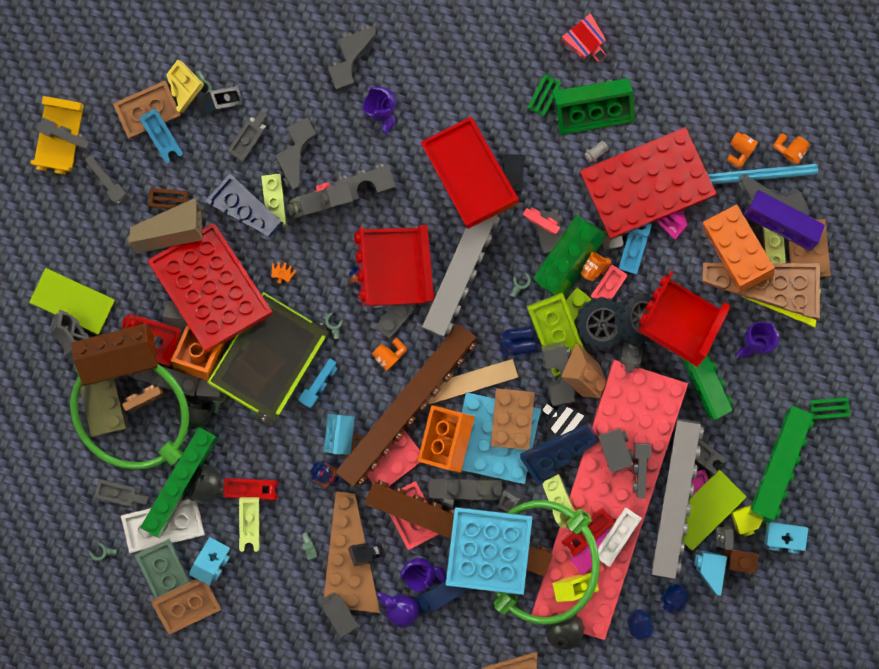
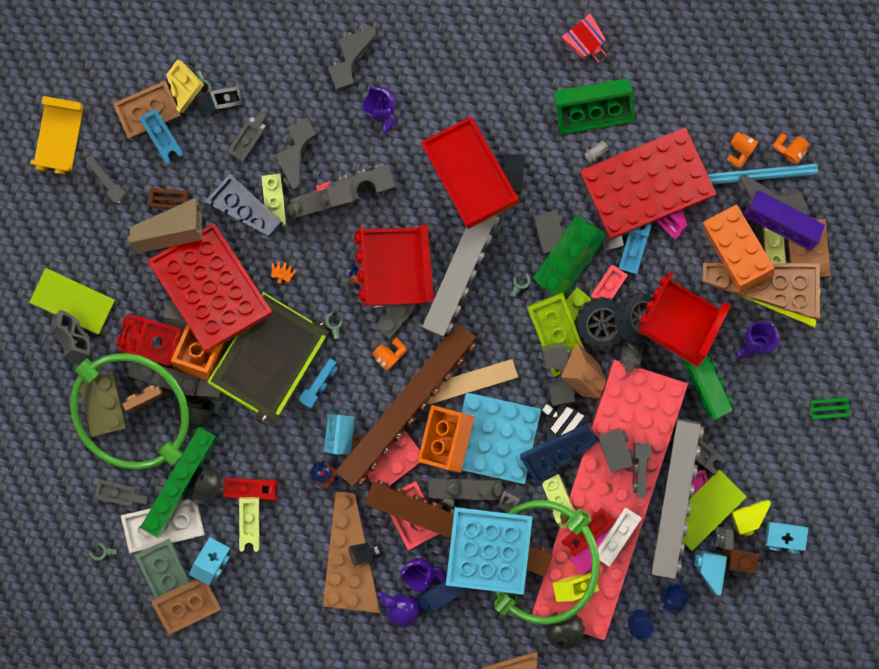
dark grey plate [37,117,92,151] -> none
reddish brown slope [71,324,158,386] -> none
sand green piece [302,532,317,560] -> none
dark grey hinge [317,592,358,638] -> none
medium nougat plate [491,389,535,450] -> none
clear blue piece [499,326,536,356] -> none
coral plate [522,207,560,235] -> none
green tile [527,74,562,117] -> none
orange piece [581,252,611,281] -> none
green brick [748,406,814,523] -> none

